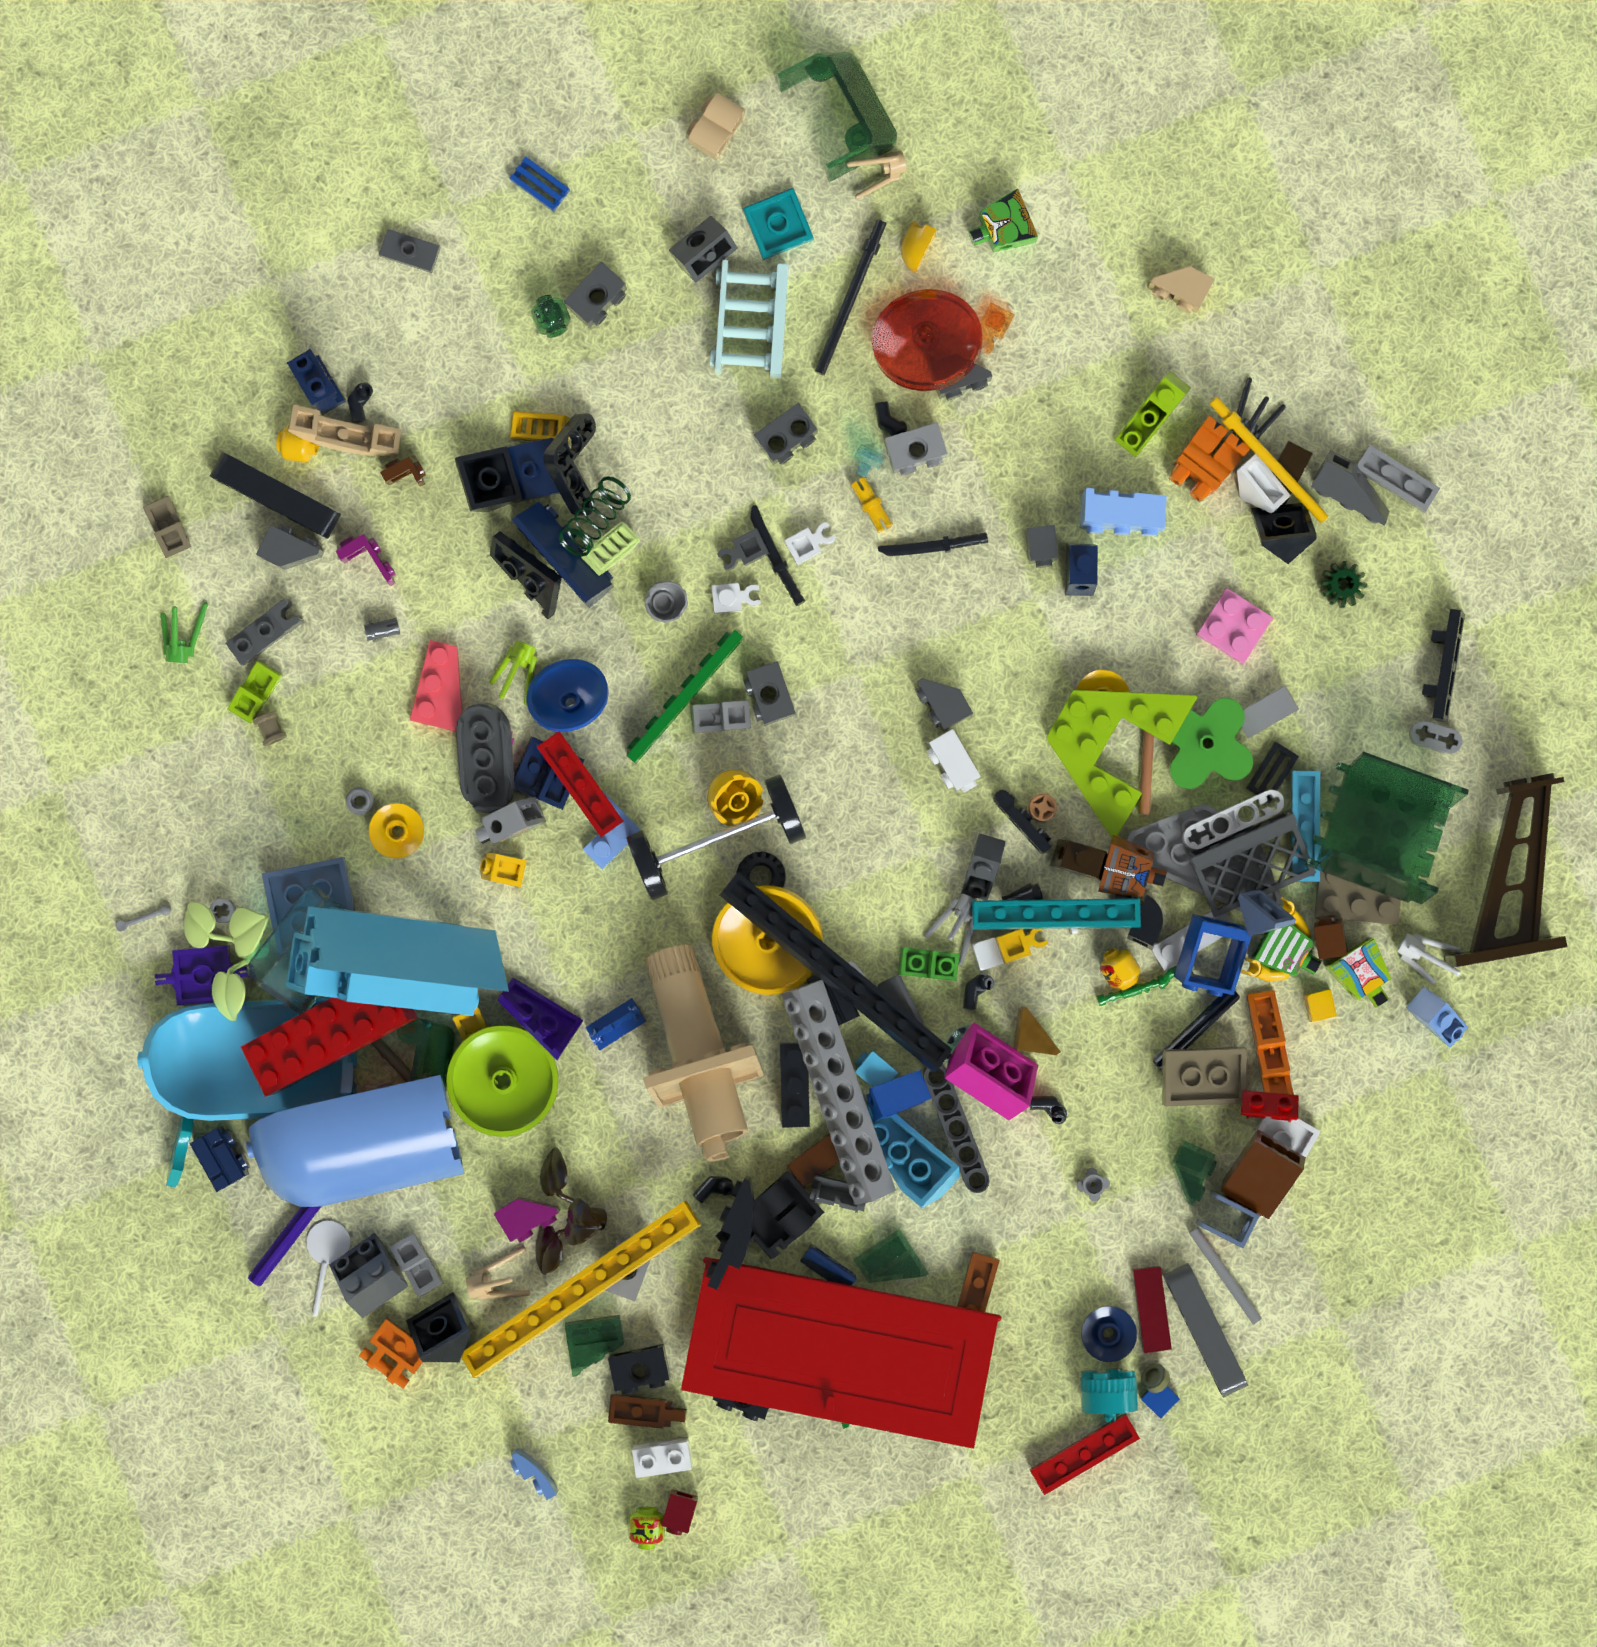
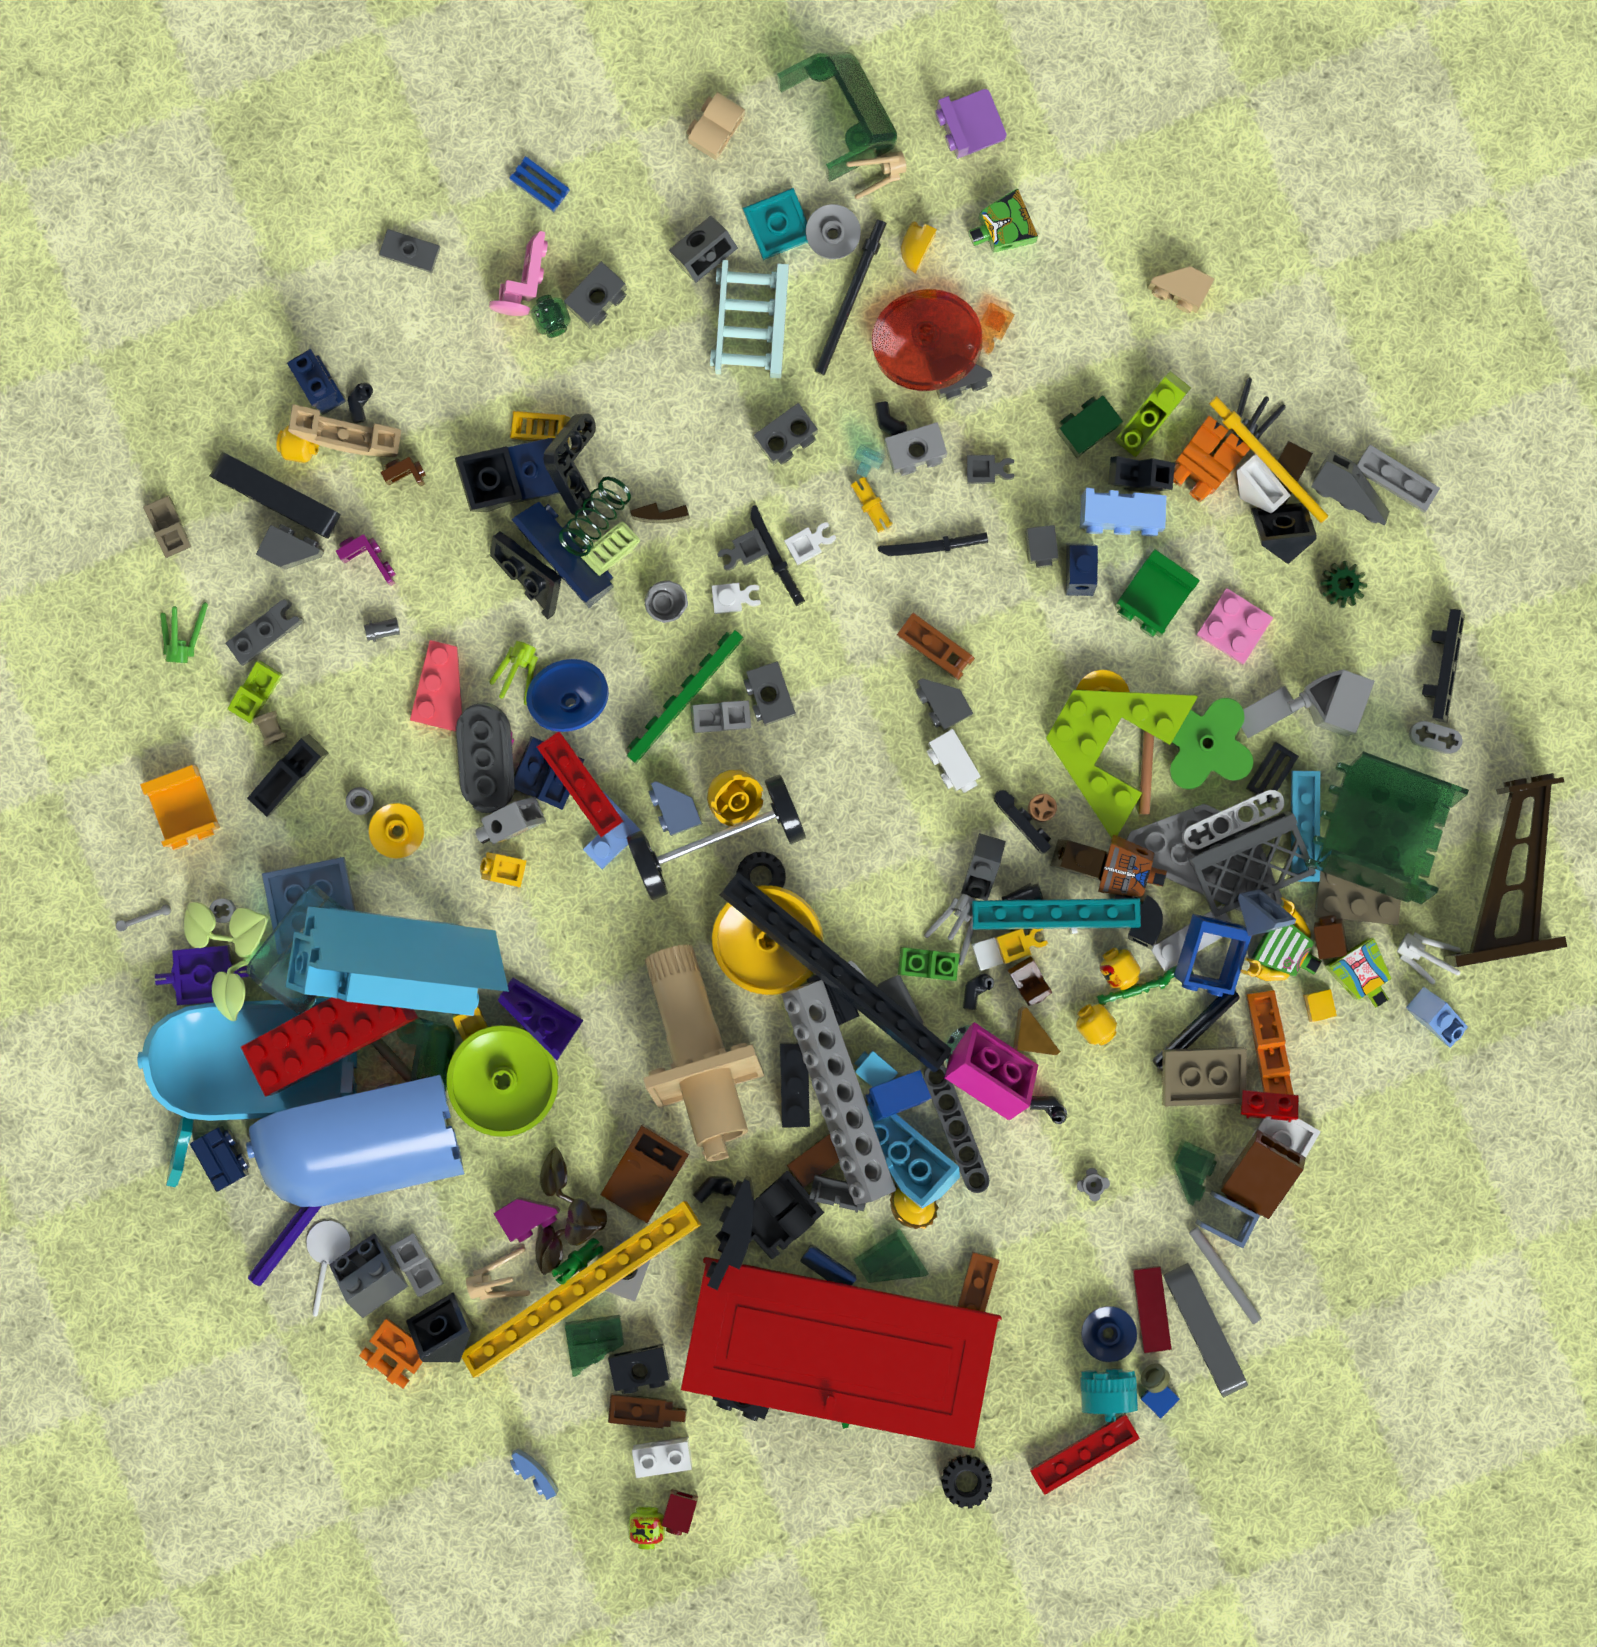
blue hinge [585,998,646,1050] -> none
none -> light orange panel [140,765,220,850]
none -> black slope [247,734,329,817]
none -> bright pink piece [489,231,548,316]
none -> green pin [552,1238,603,1284]
none -> reddish brown slope [600,1123,690,1224]
none -> dark brown slope [630,503,690,524]
none -> sand blue slope [648,781,702,836]
none -> light grey dish [806,204,861,259]
none -> yellow piece [890,1183,939,1229]
none -> dark orange plate [896,613,975,681]
none -> medium lavender bracket [935,89,1007,159]
none -> black tyre [941,1455,993,1509]
none -> dark grey plate [967,455,1014,484]
none -> reddish brown bracket [1007,956,1052,1006]
none -> dark green brick [1057,395,1123,458]
none -> yellow head [1076,1004,1117,1046]
none -> black brick [1108,456,1175,492]
none -> green panel [1115,549,1200,637]
none -> light grey piece [1287,670,1375,737]

